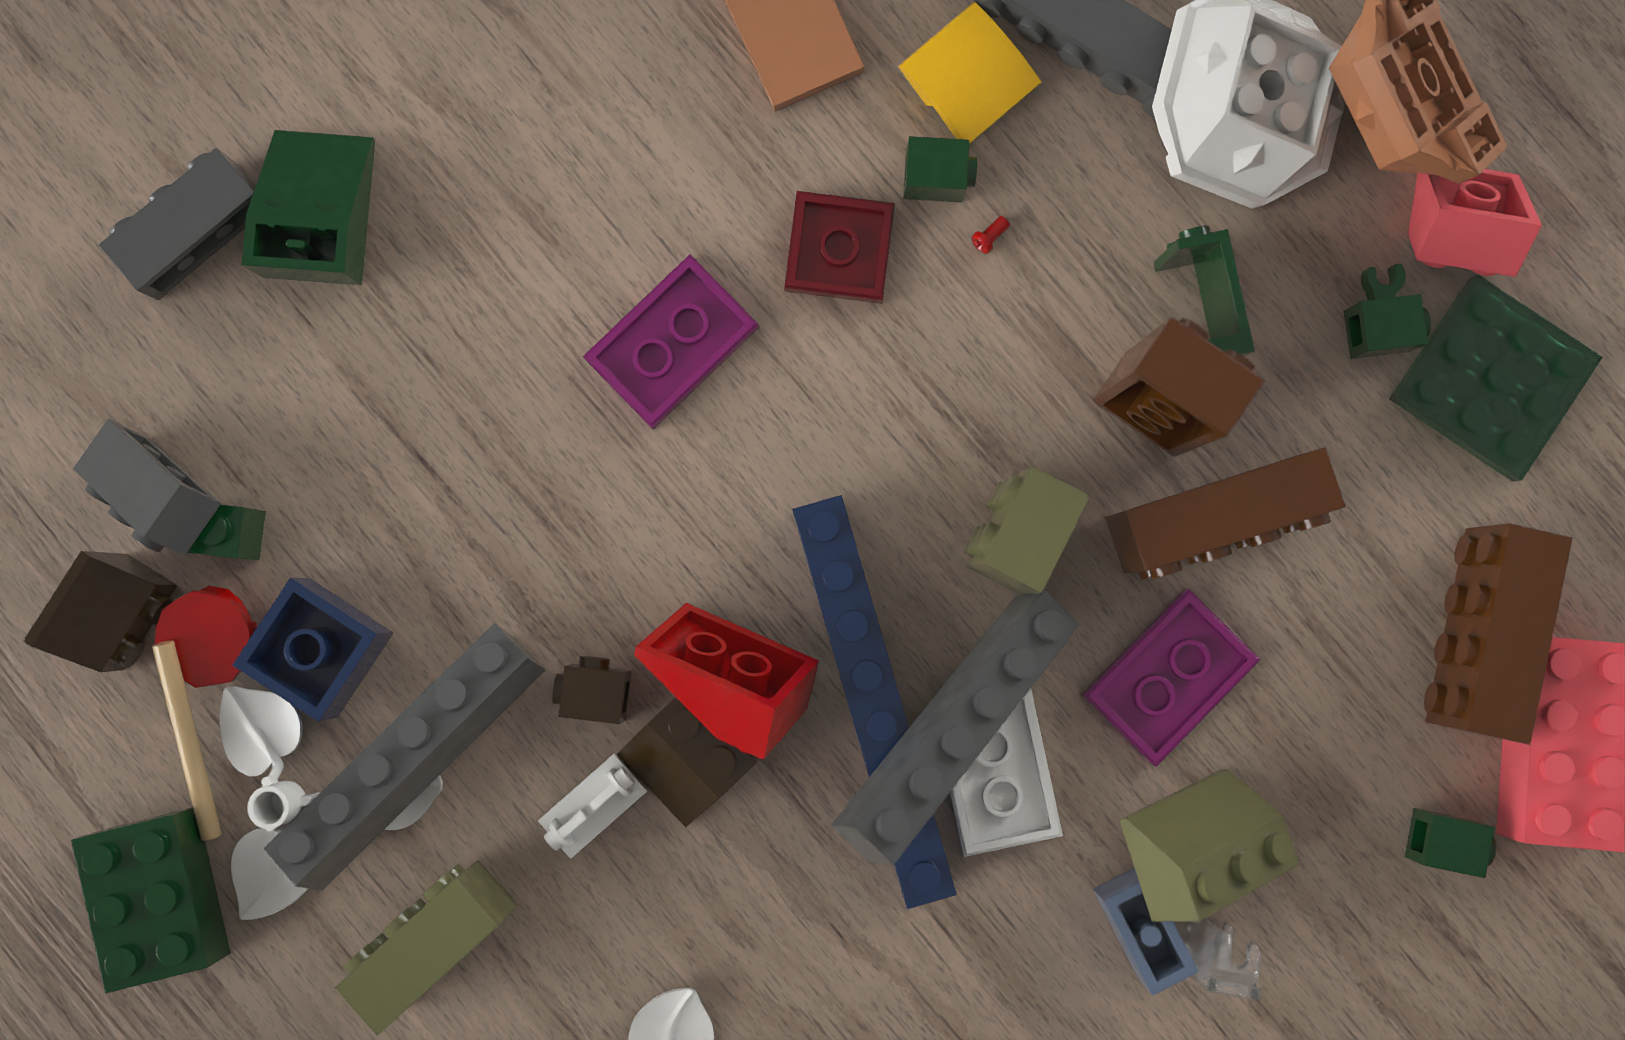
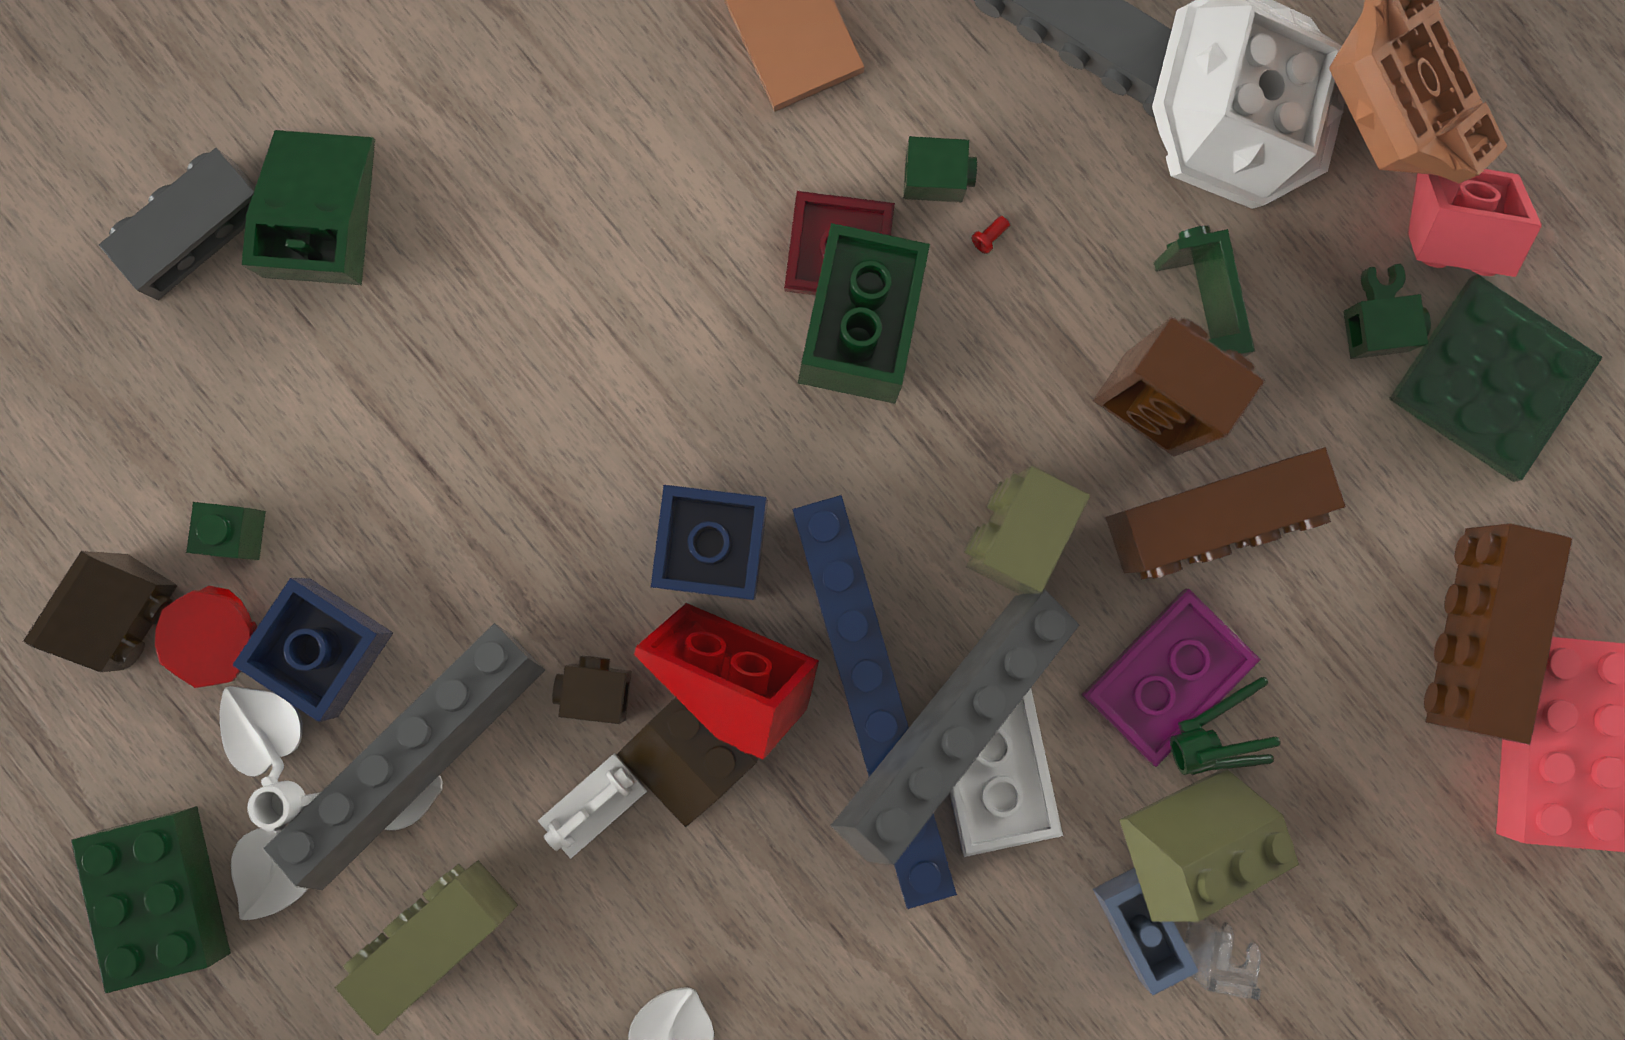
dark grey brick [73,418,221,555] -> none
tan bar [152,640,222,841] -> none
magenta tile [583,254,760,430] -> none
yellow slope [898,2,1042,144] -> none
dark green brick [1405,808,1496,878] -> none
none -> dark blue brick [651,485,768,600]
none -> dark green slope [798,223,930,404]
none -> dark green plant [1170,677,1281,775]

